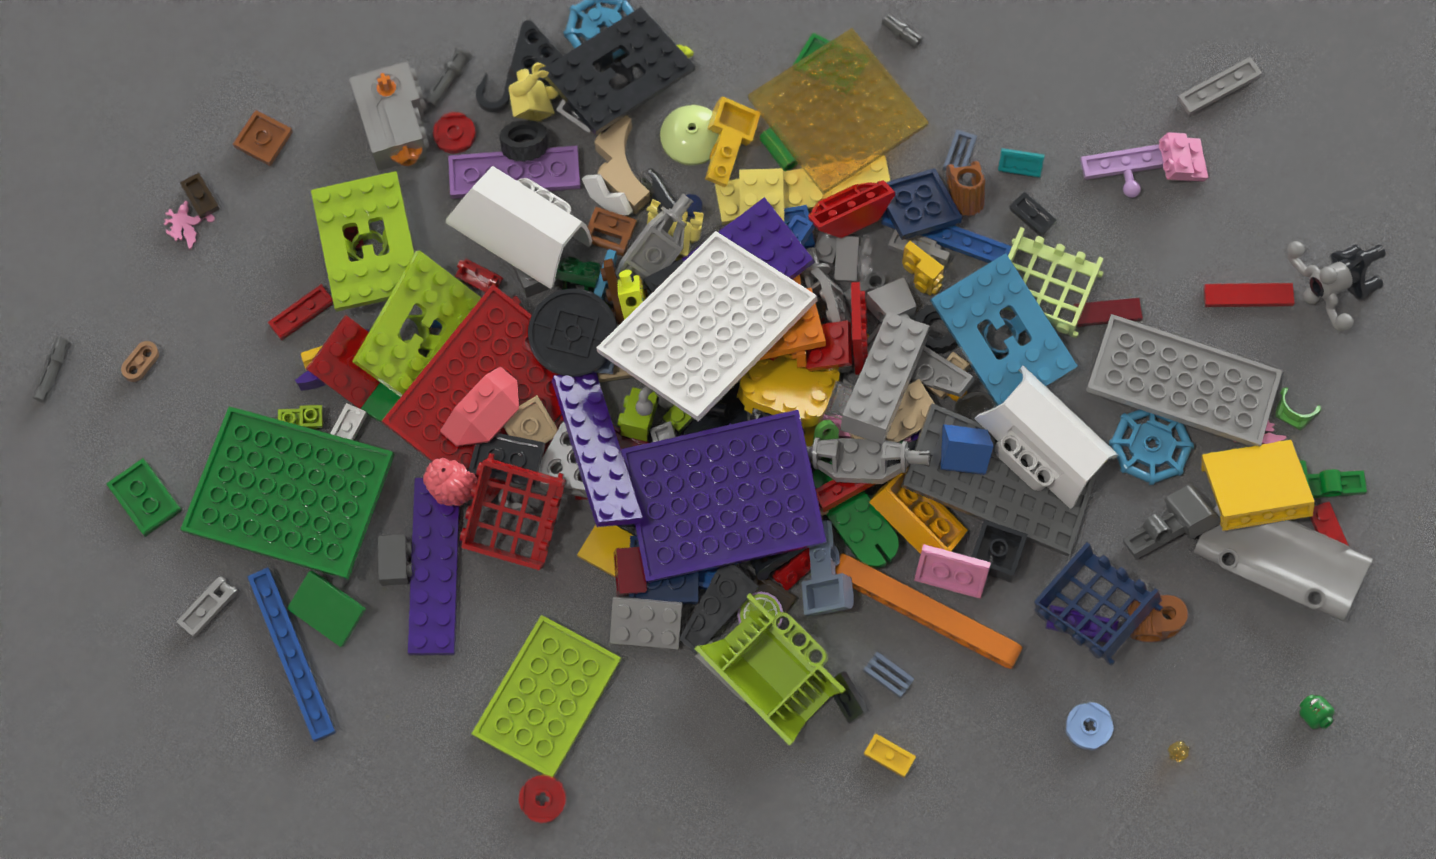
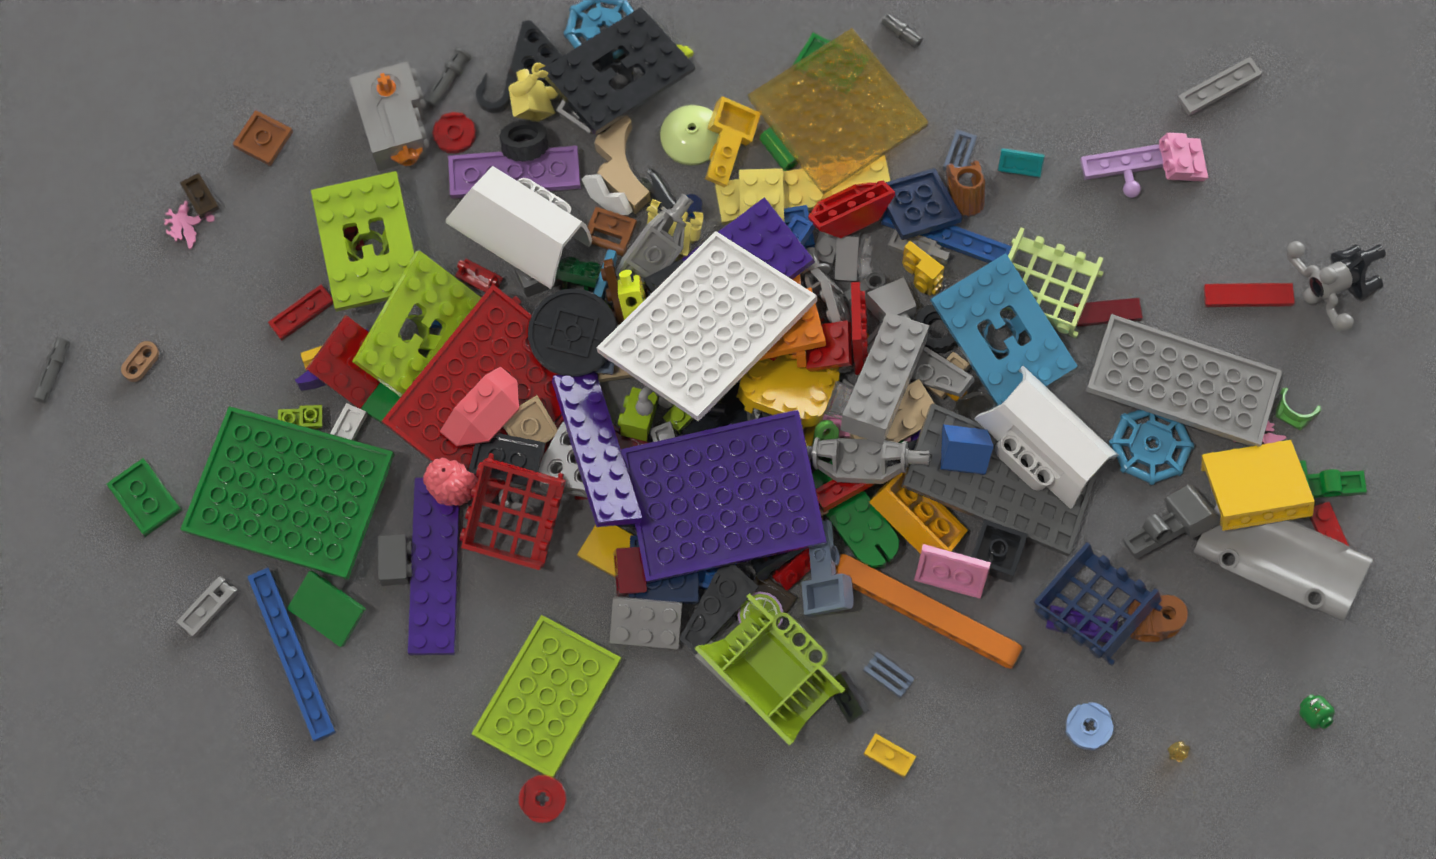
black plate [1009,191,1057,237] -> none

